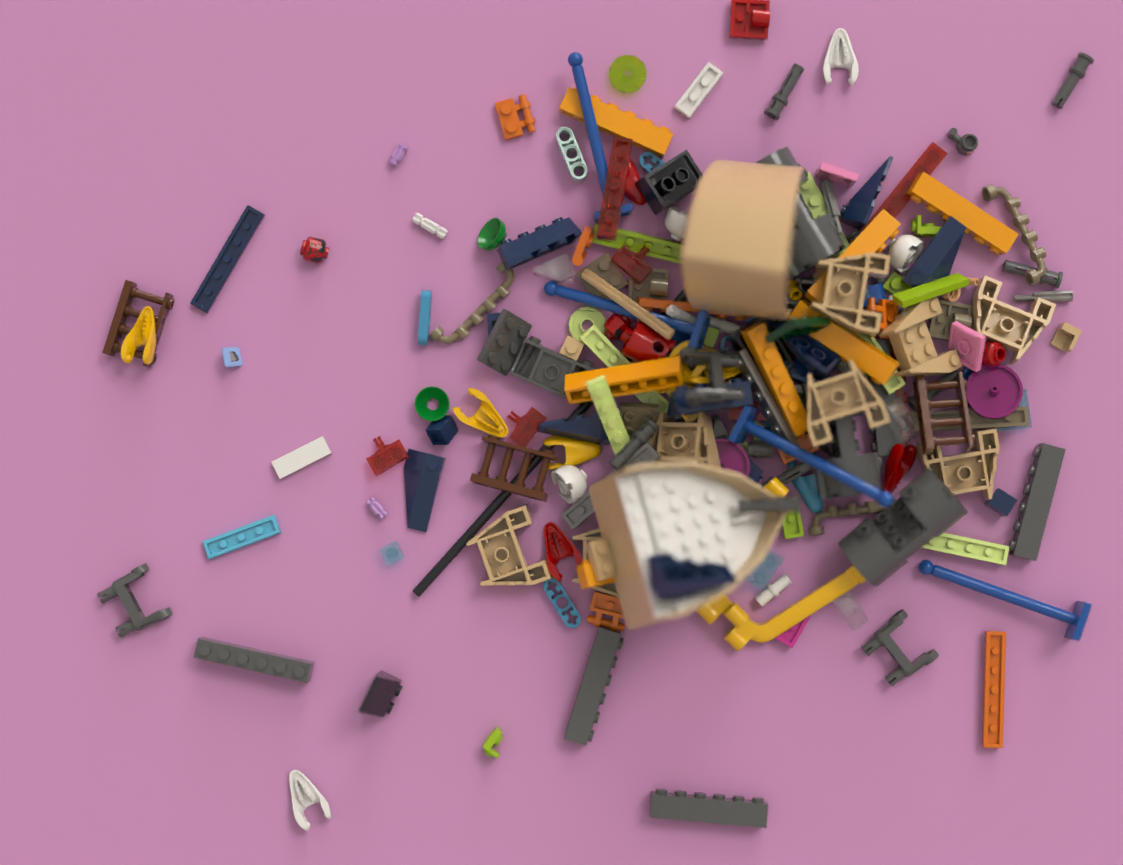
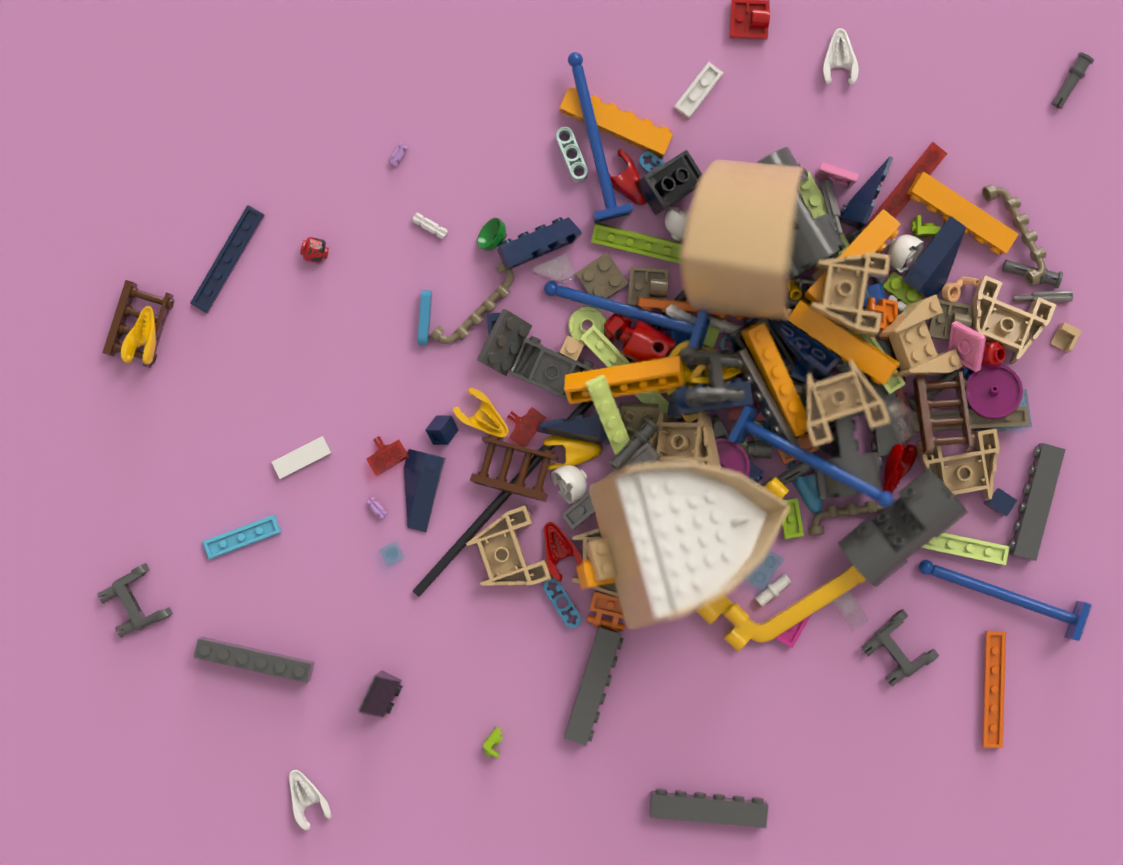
light blue slope [222,347,243,368] -> none
green piece [415,386,450,421] -> none
orange plate [495,94,536,141] -> none
orange plate [572,225,595,266] -> none
tan axle [581,269,675,339] -> none
clear red plate [596,137,633,241] -> none
clear neon green plate [609,55,646,93] -> none
clear red plate [611,245,653,285] -> none
dark blue wedge [648,554,736,601] -> none
dark grey pin [738,495,800,514] -> none
dark grey pin [764,64,804,120] -> none
dark green wing [765,315,831,343] -> none
lime tile [892,273,969,308] -> none
dark grey piece [947,128,978,155] -> none

